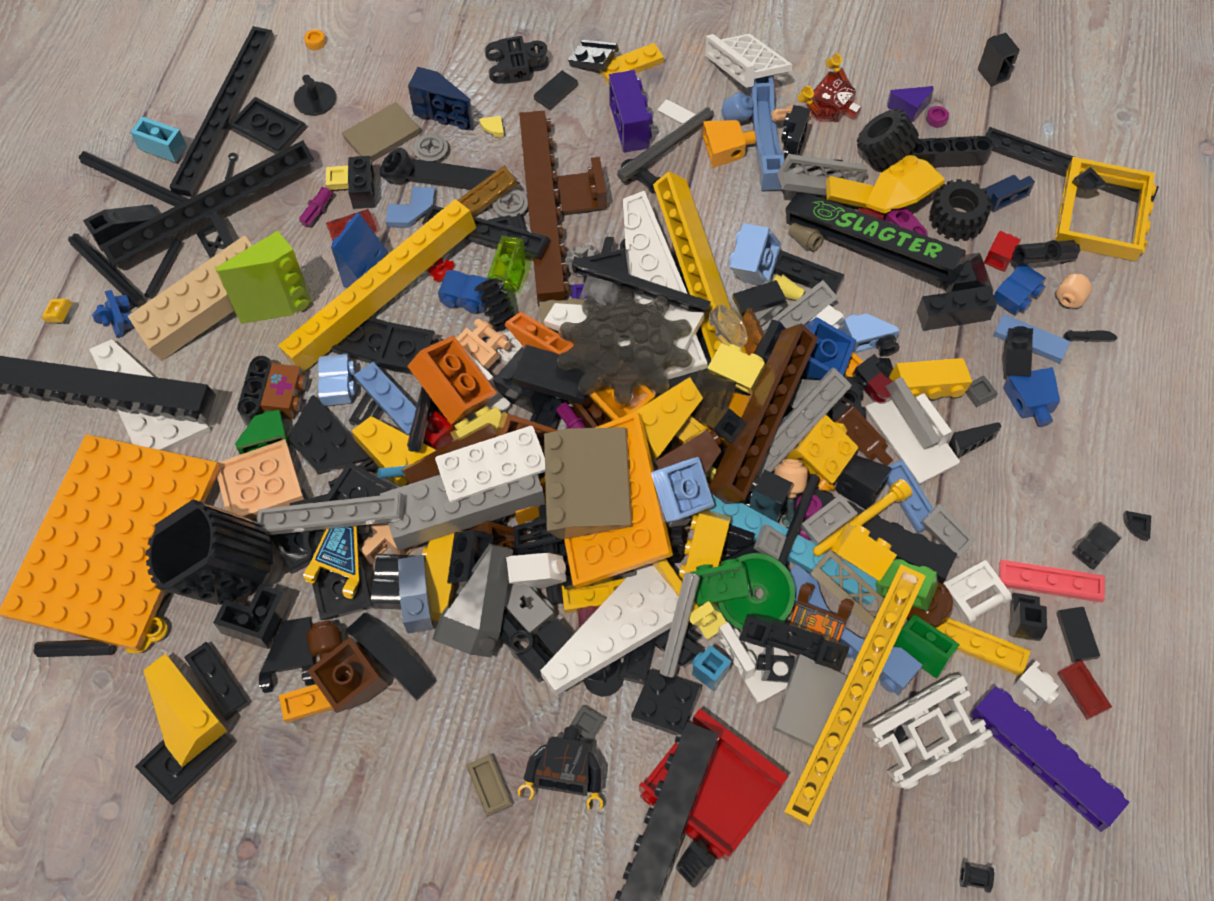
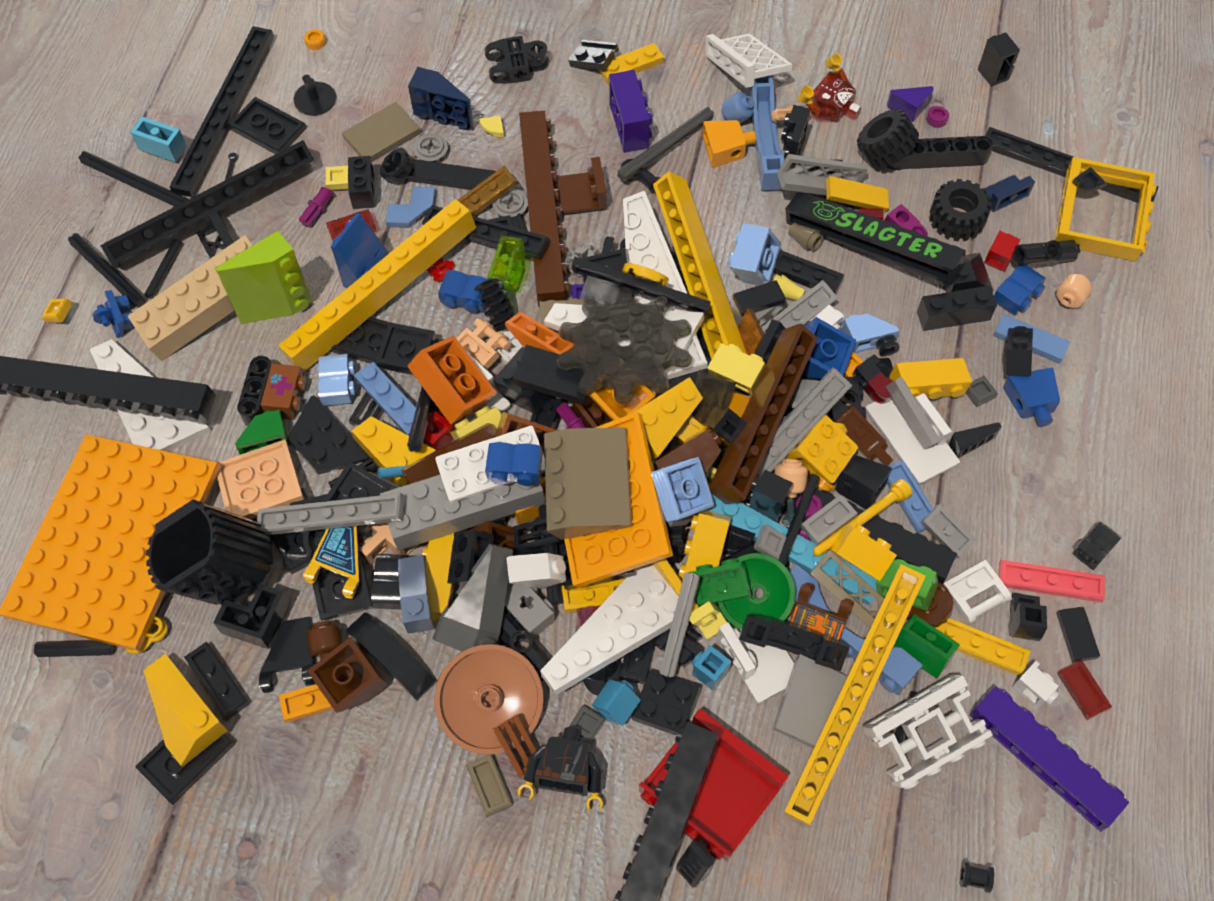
black slope [83,204,159,252] -> none
black tile [534,70,578,110] -> none
black brick [536,618,572,659] -> none
white sticker [658,100,696,123] -> none
clear tile [709,305,748,348] -> none
black bracket [757,644,794,683] -> none
yellow wedge [866,155,945,213] -> none
black piece [1064,330,1117,342] -> none
black tile [1123,511,1151,541] -> none
none -> nougat dish [434,644,543,755]
none -> blue brick [485,442,543,486]
none -> dark orange tile [493,715,536,778]
none -> dark azure brick [592,679,641,726]
none -> yellow tile [622,263,669,287]

